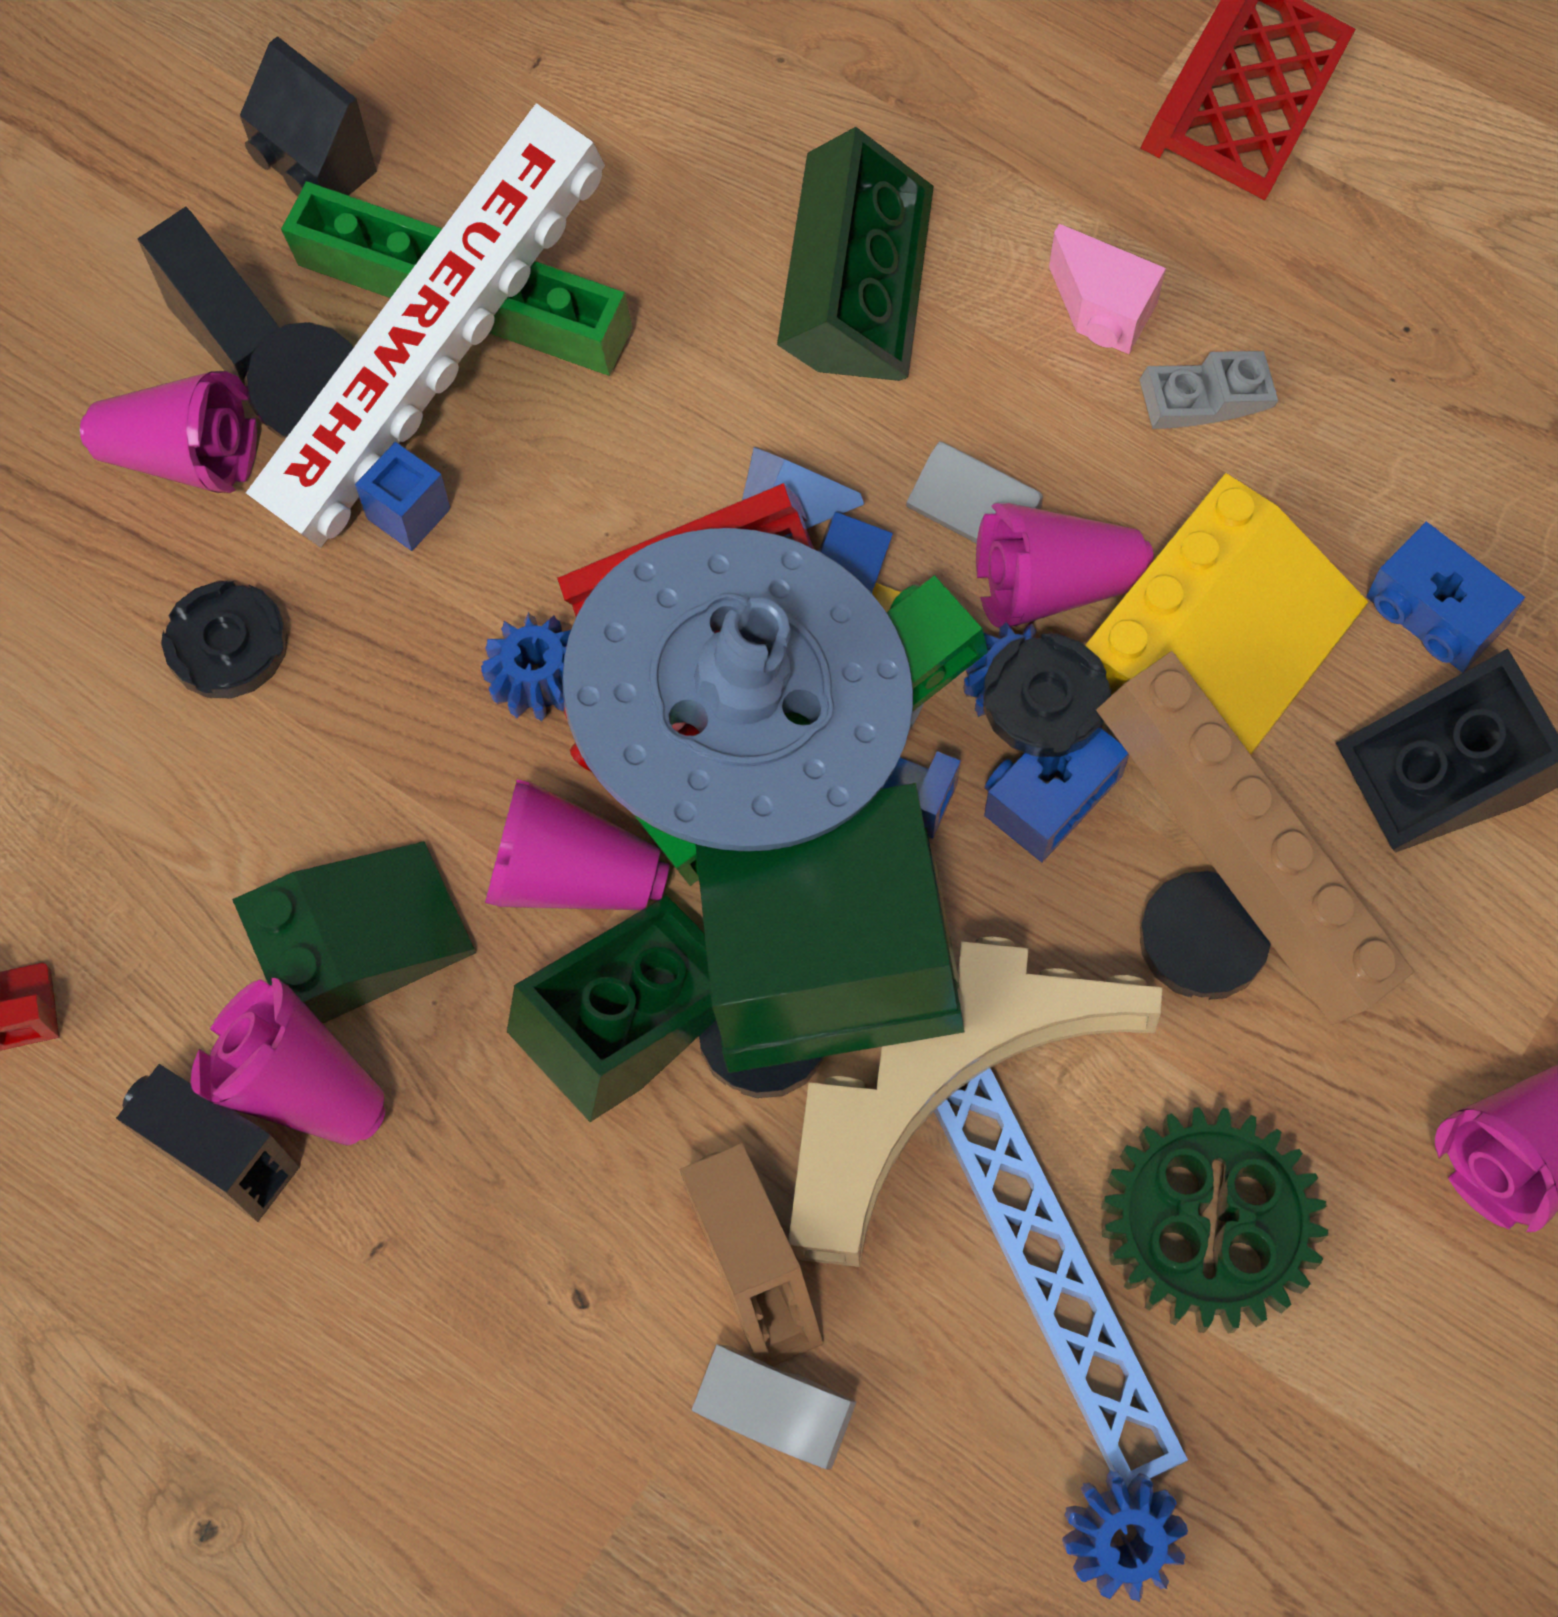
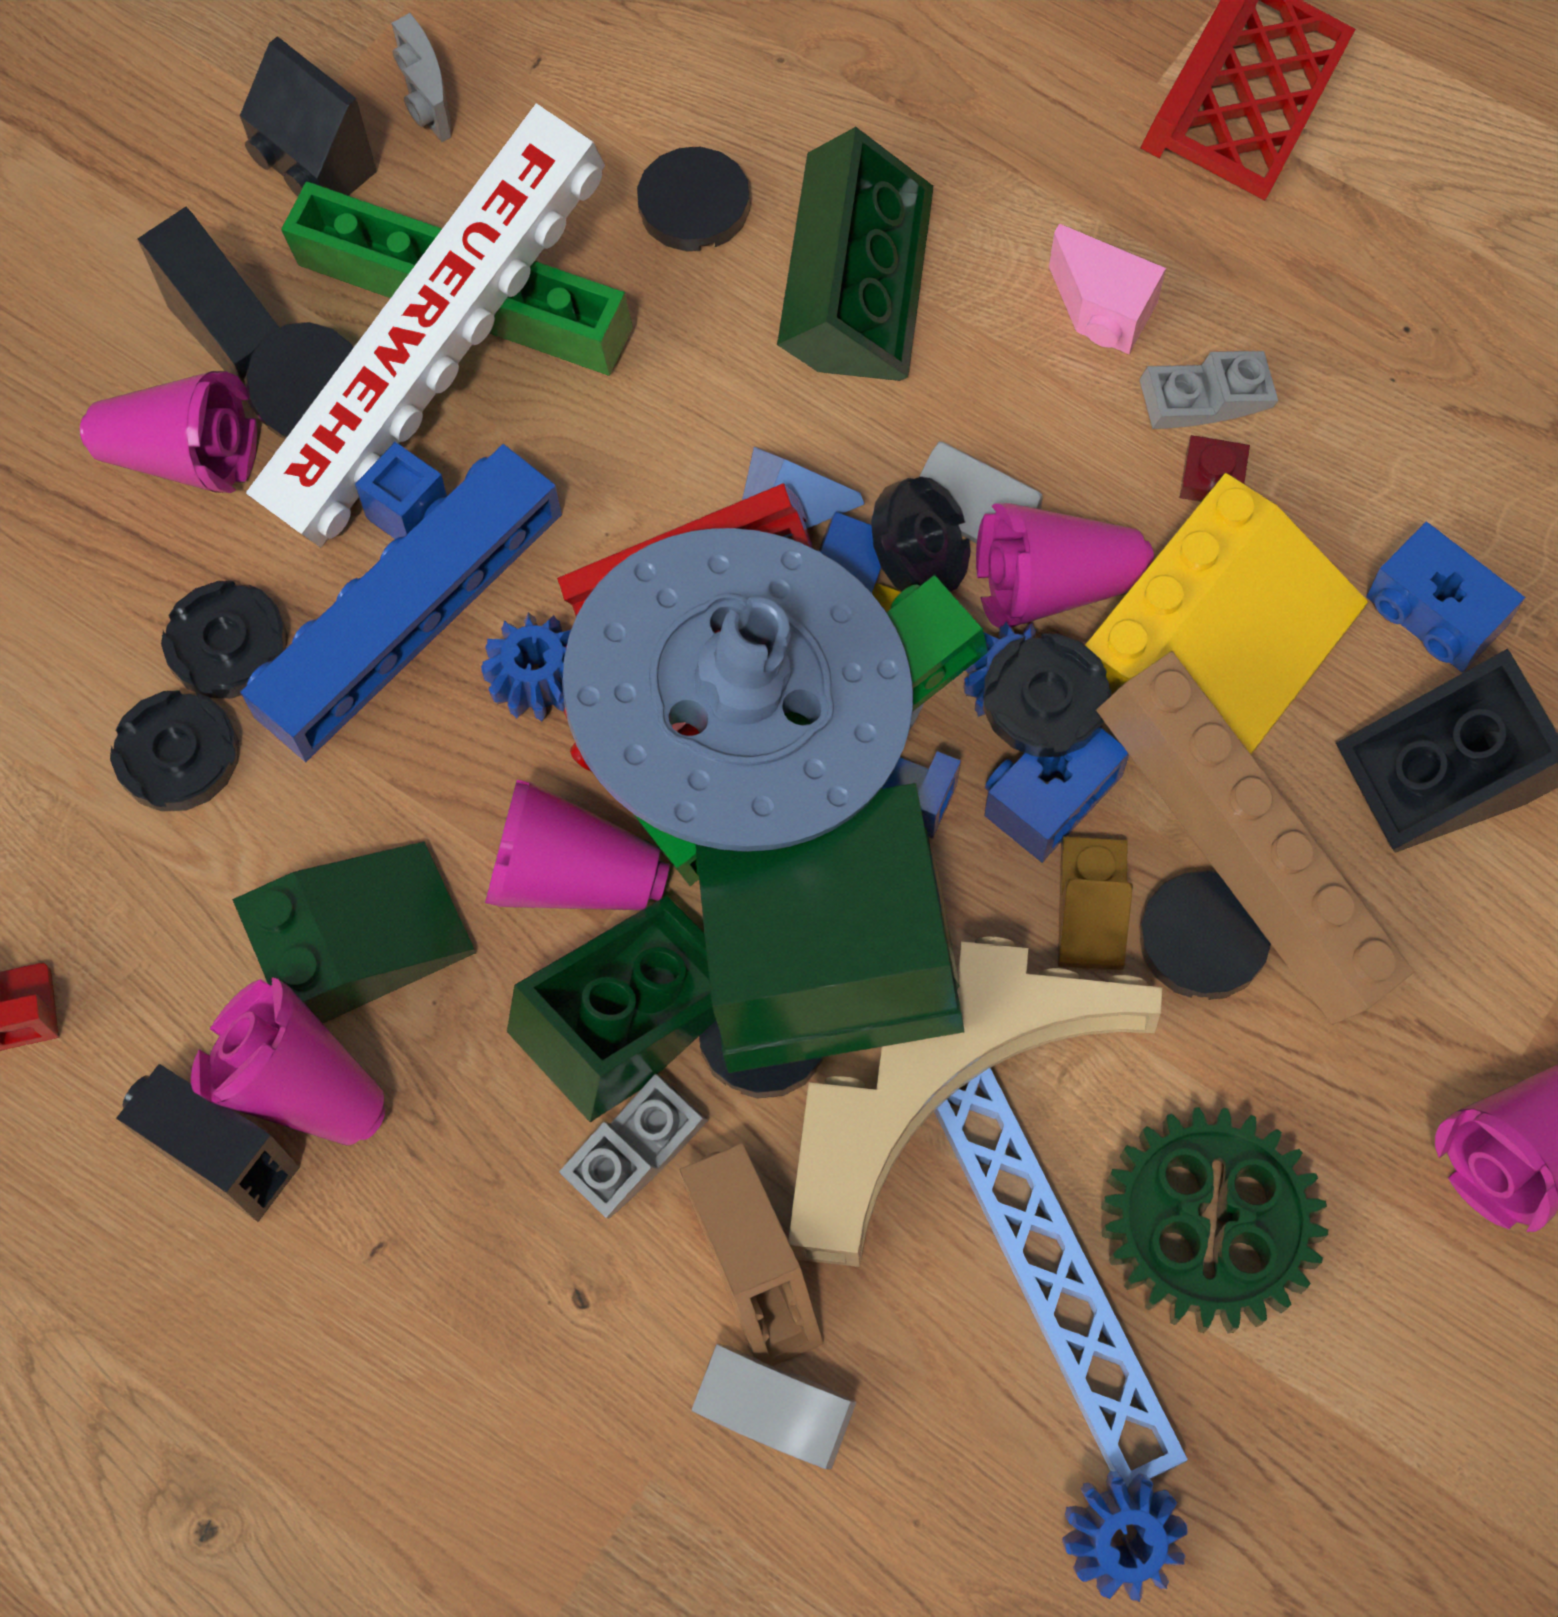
none -> black tile [110,690,239,812]
none -> blue brick [240,444,562,762]
none -> light grey slope [392,13,451,142]
none -> light grey slope [559,1074,708,1219]
none -> black tile [637,146,750,252]
none -> black tile [871,477,971,592]
none -> pearl gold slope [1058,836,1133,970]
none -> dark red plate [1179,435,1250,502]

